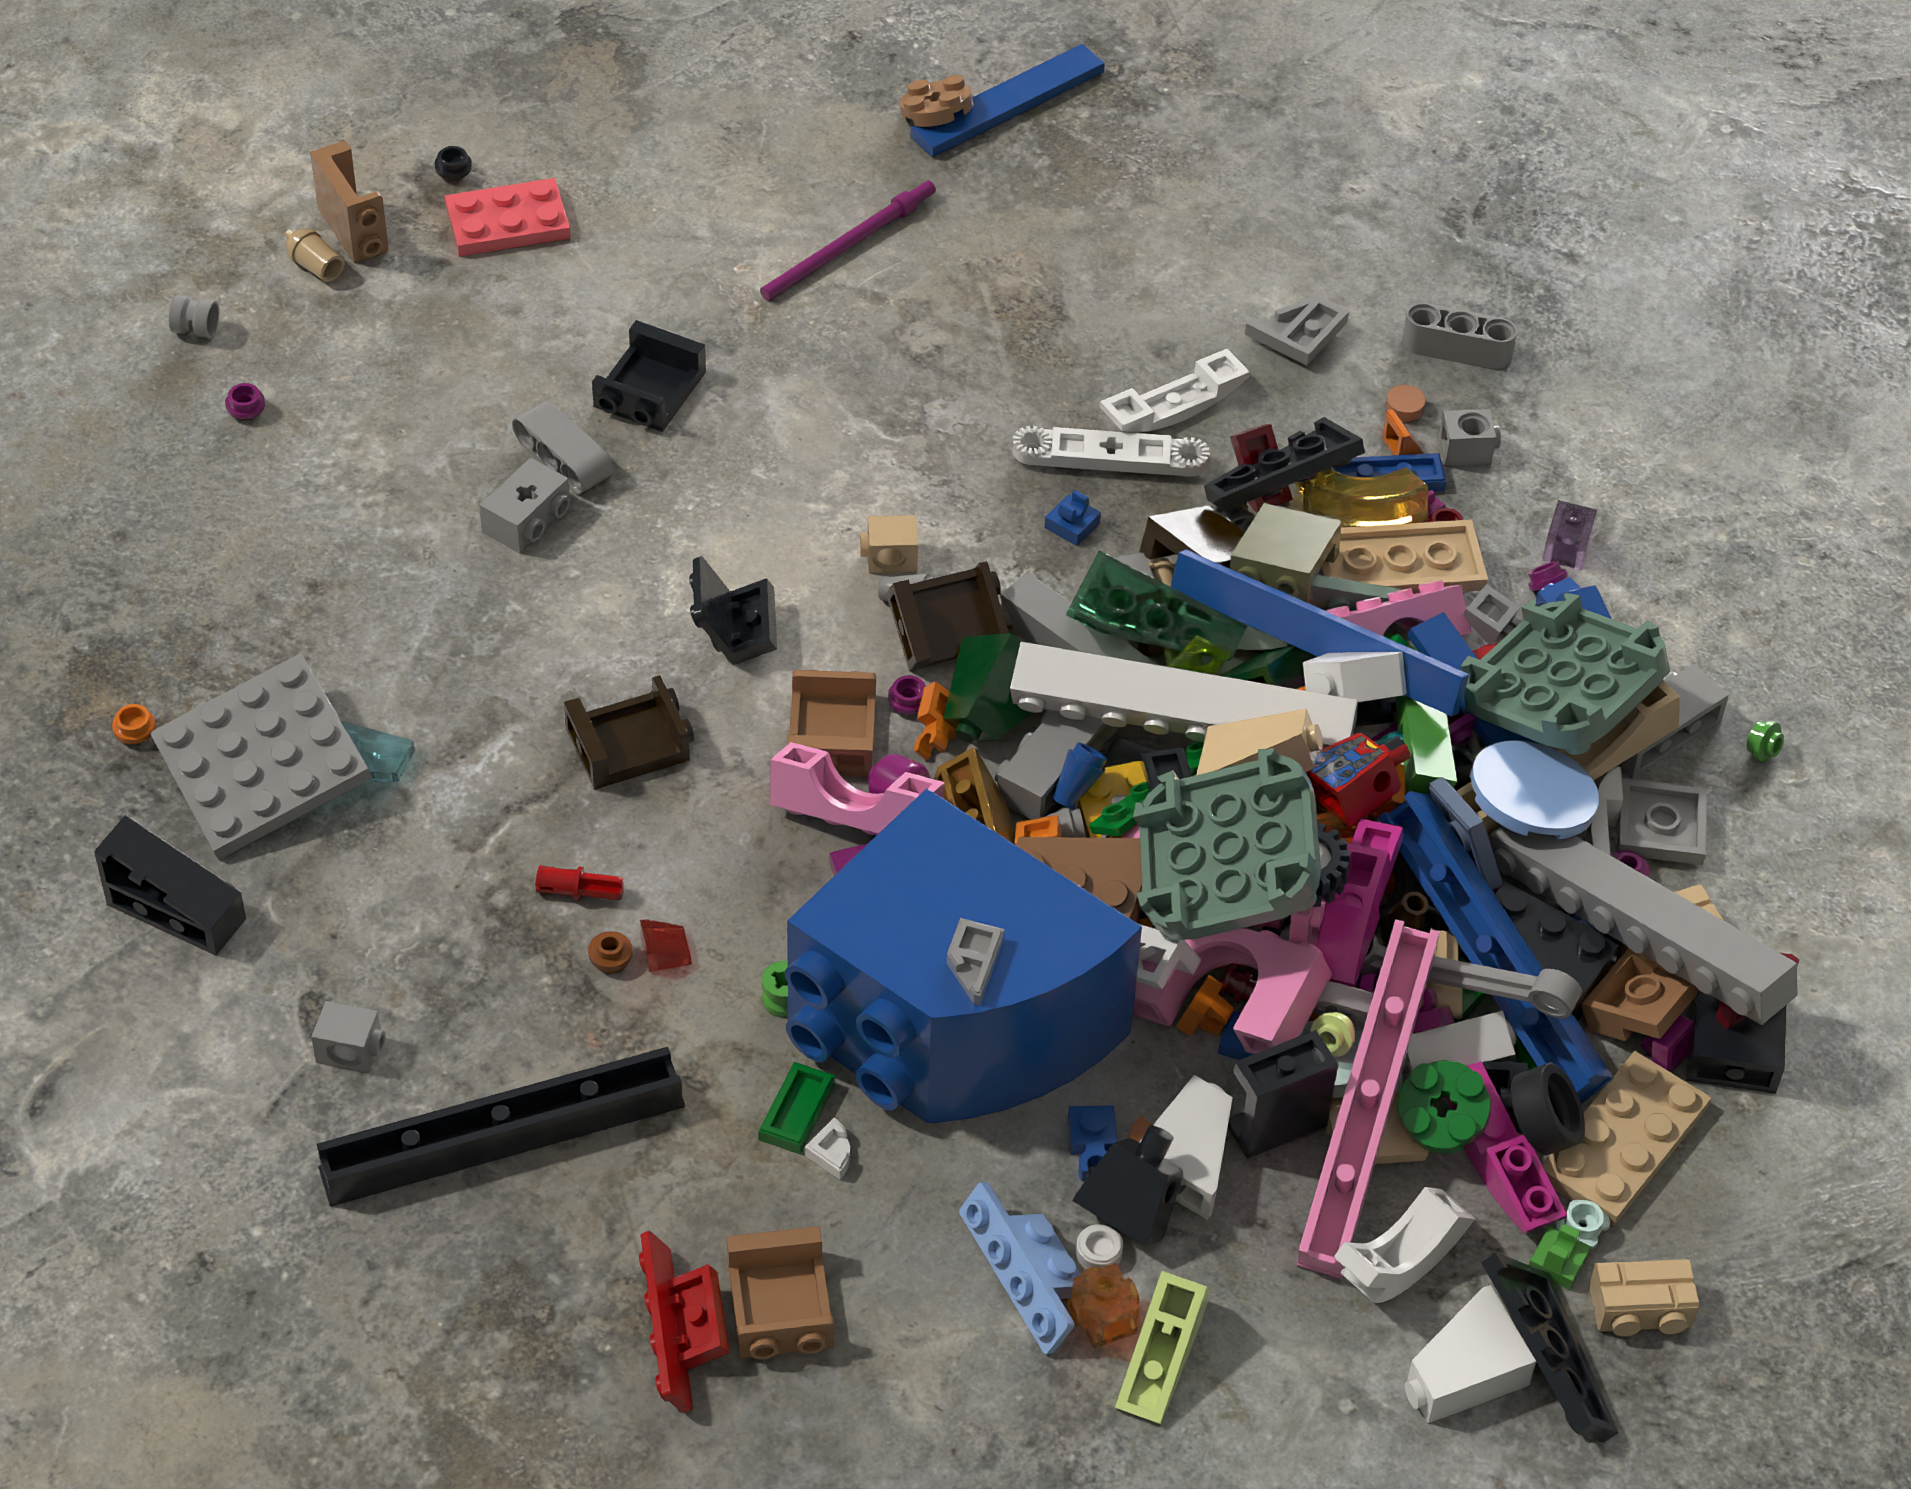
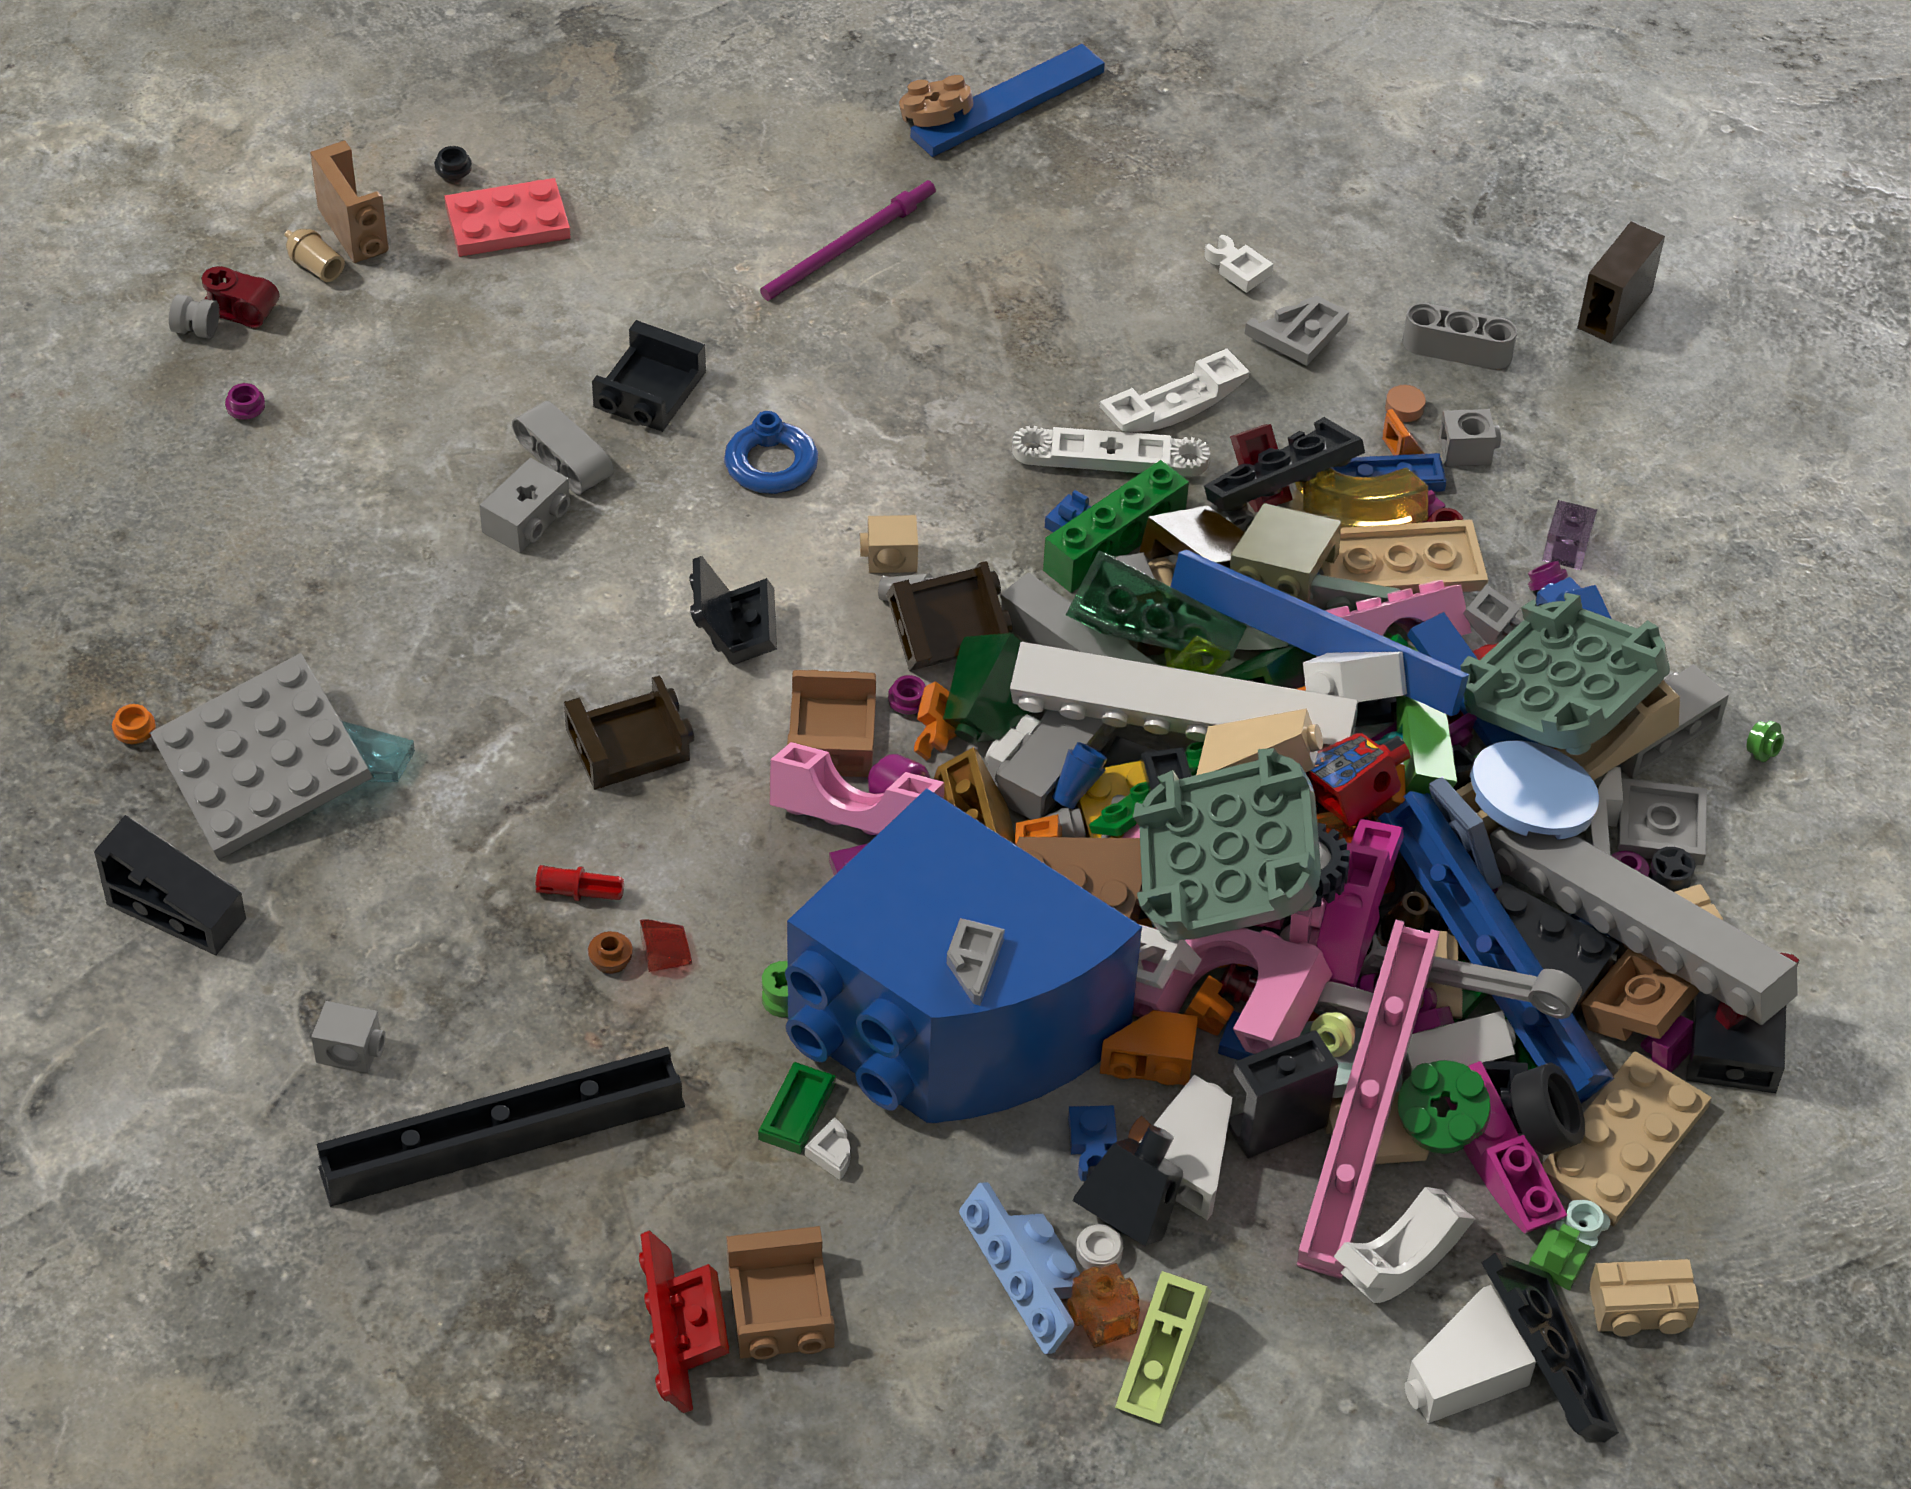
none -> dark red piece [201,266,280,328]
none -> blue piece [724,411,818,494]
none -> white plate [985,714,1041,786]
none -> green brick [1043,460,1189,593]
none -> orange slope [1100,1010,1198,1085]
none -> white plate [1204,235,1274,293]
none -> dark brown brick [1577,221,1665,344]
none -> black wheel [1648,847,1696,892]

